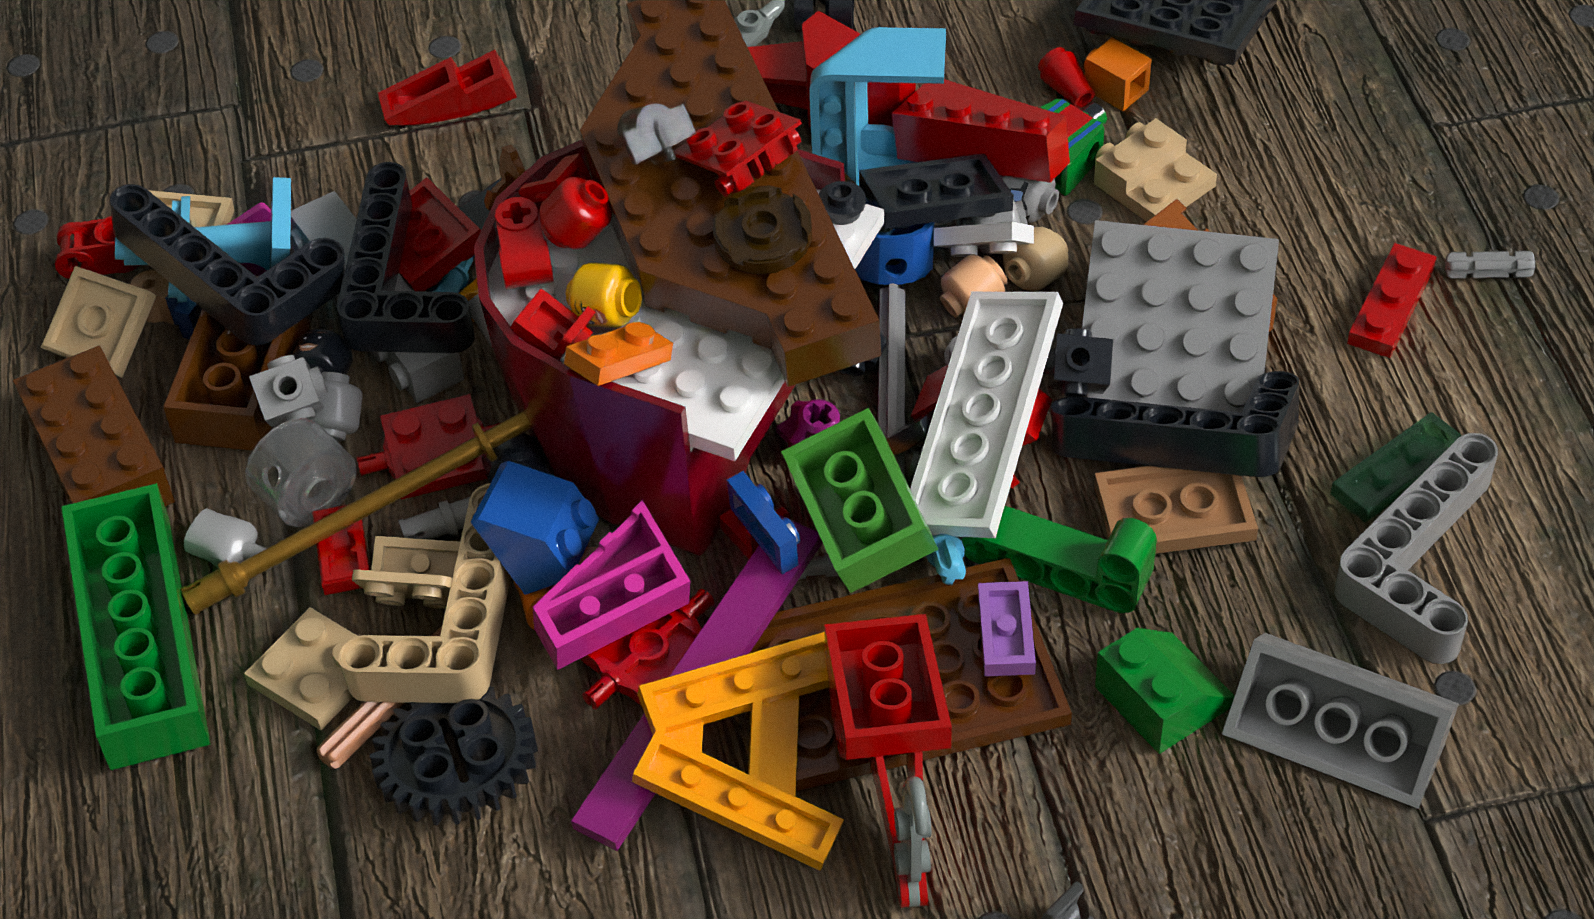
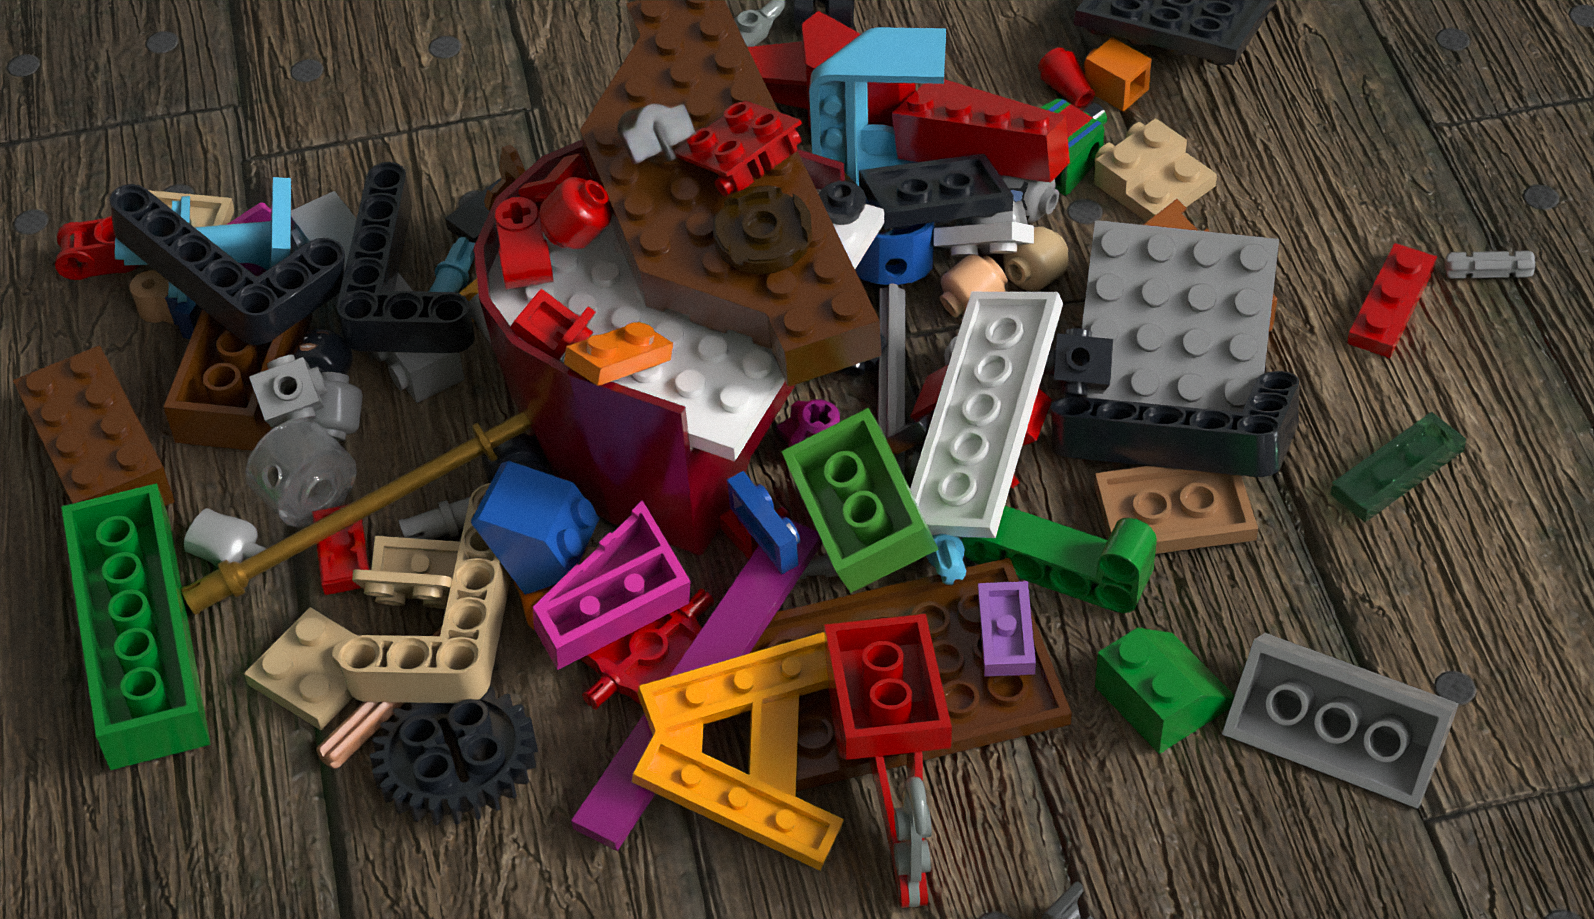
tan plate [40,266,157,378] -> none
red plate [356,394,502,500] -> none
red slope [378,50,517,125] -> none
red plate [398,177,481,291] -> none
yellow head [565,263,642,328] -> none
light grey beam [1334,433,1498,664] -> none

